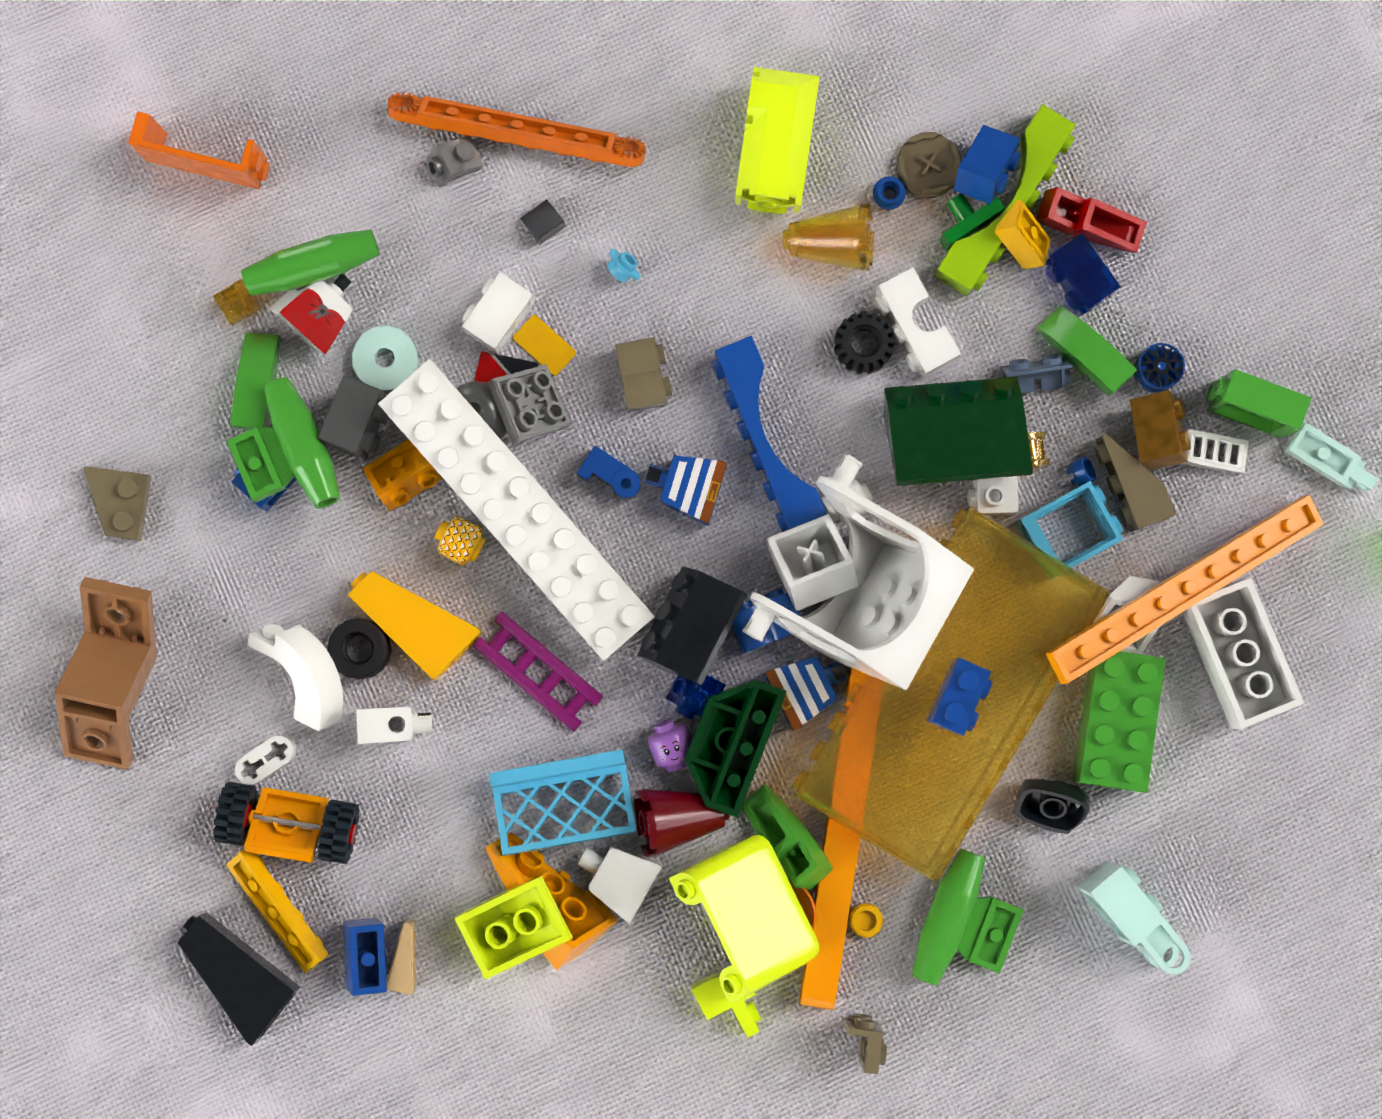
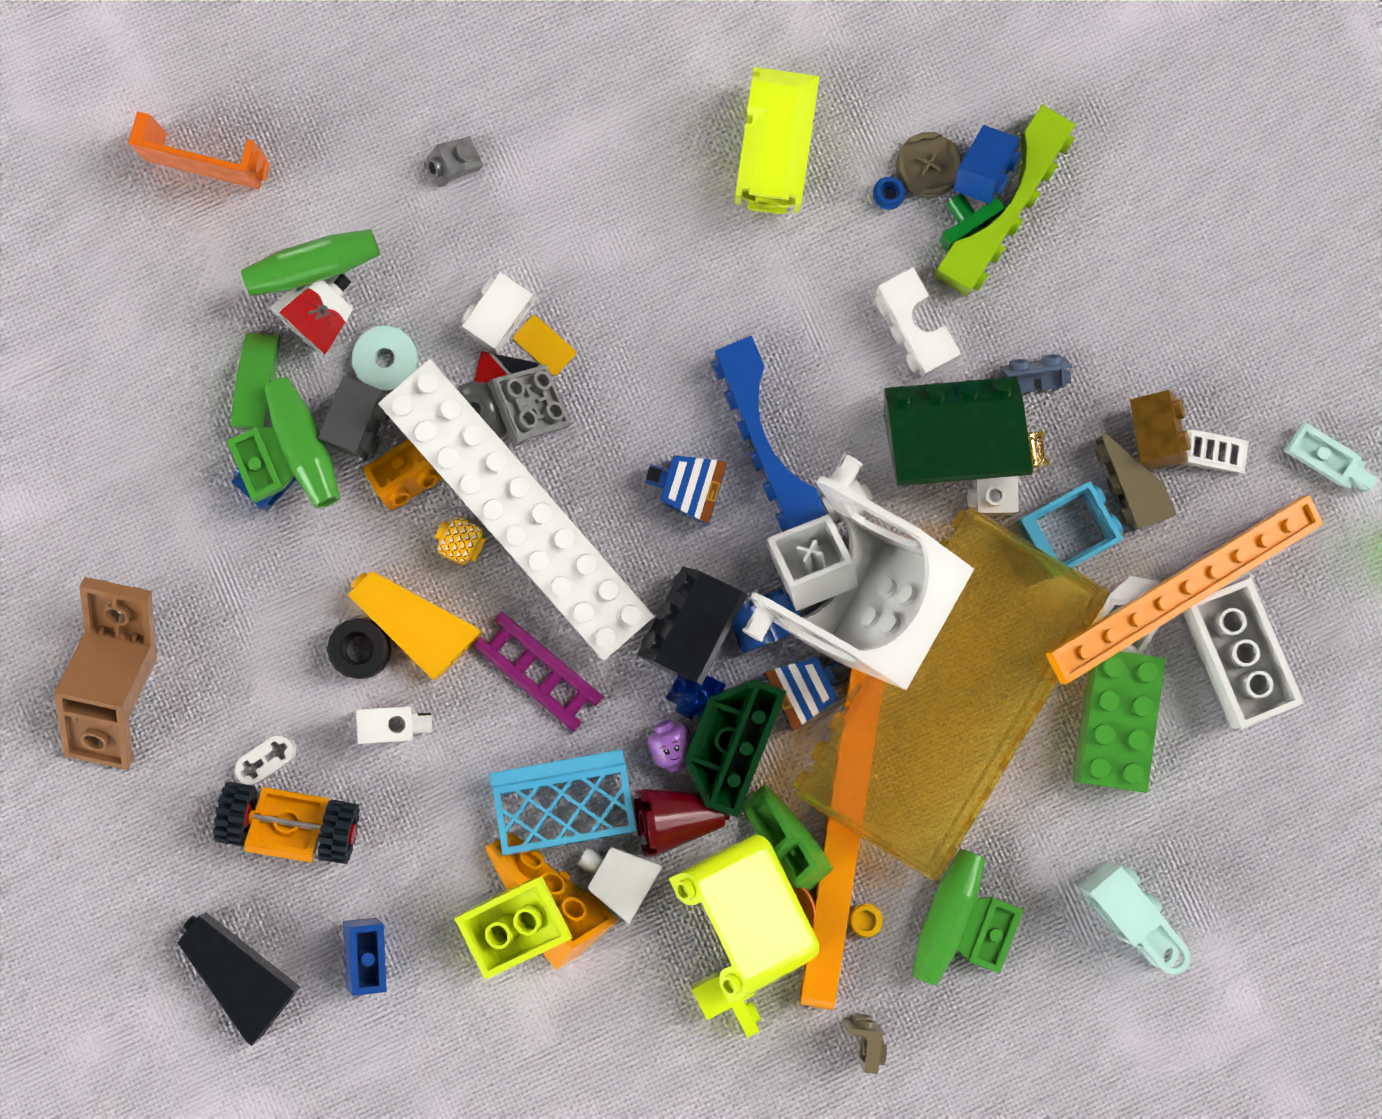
dark tan wing [84,466,151,541] -> none
clear yellow tile [213,279,260,326] -> none
yellow plate [226,849,329,973] -> none
white arch [248,624,343,731] -> none
tan slope [386,919,416,995] -> none
orange plate [387,92,646,167] -> none
black slope [520,200,566,245] -> none
blue leg [577,446,640,500] -> none
medium azure plate [607,249,641,282] -> none
dark tan brick [615,337,672,412] -> none
clear yellow cone [783,204,874,271] -> none
black tyre [834,311,895,374] -> none
blue brick [926,658,993,736] -> none
yellow slope [995,200,1051,269] -> none
black piece [1015,778,1090,834] -> none
red slope [1036,187,1147,253] -> none
bright green slope [1037,305,1137,397] -> none
clear blue brick [1045,233,1121,316] -> none
blue hinge [1067,456,1096,485] -> none
blue wheel [1134,343,1185,393] -> none
bright green window [1206,369,1312,438] -> none

